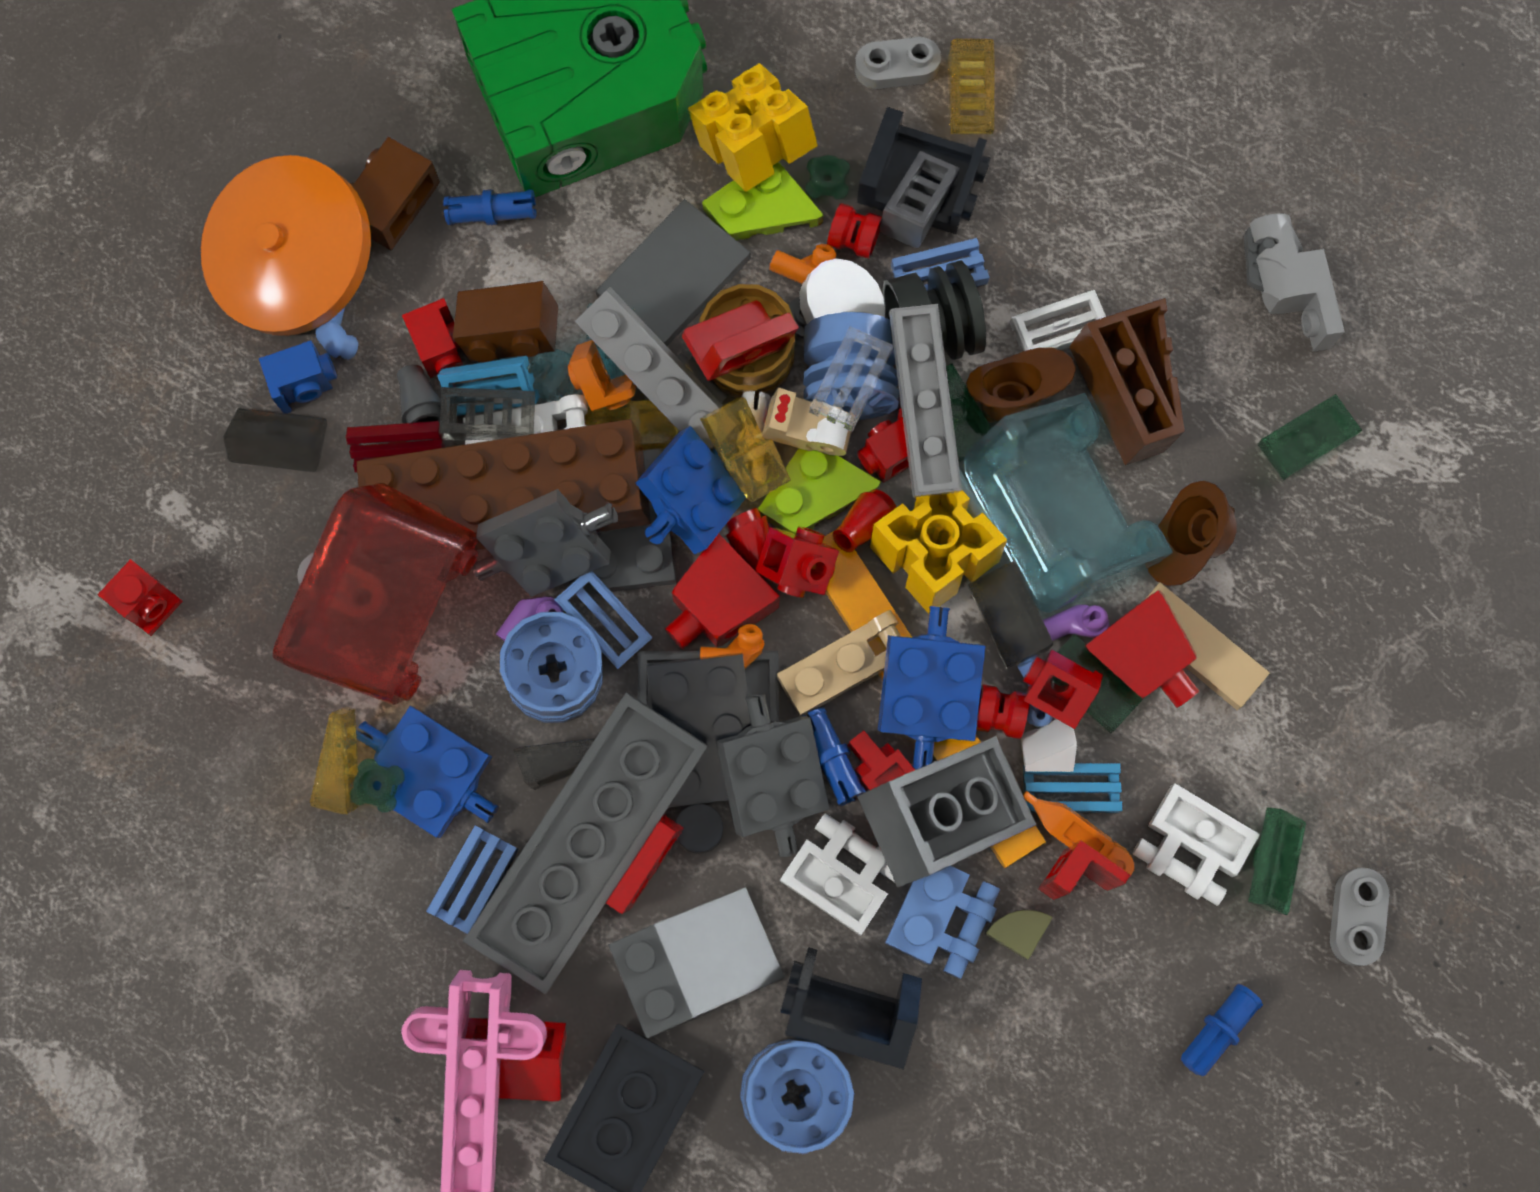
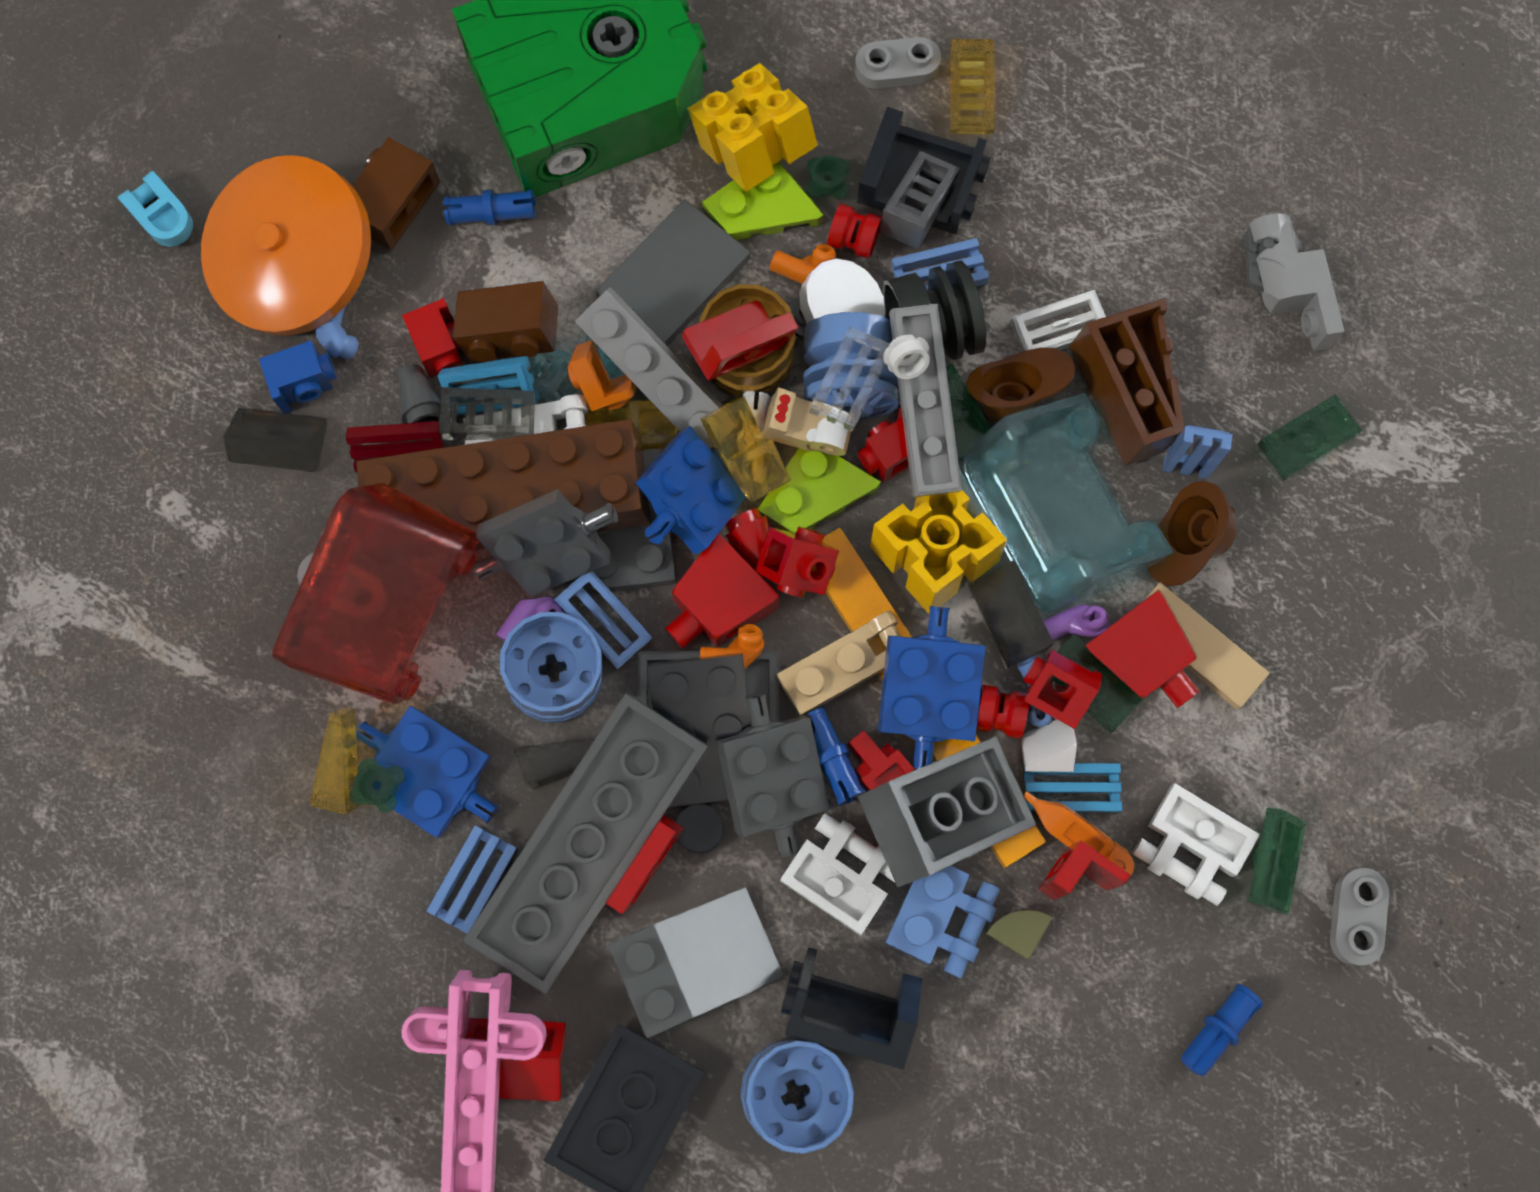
red brick [97,559,183,636] -> none
red cone [832,489,897,553] -> none
none -> medium azure plate [117,171,193,247]
none -> white plate [883,335,930,379]
none -> medium blue tile [1162,425,1233,479]

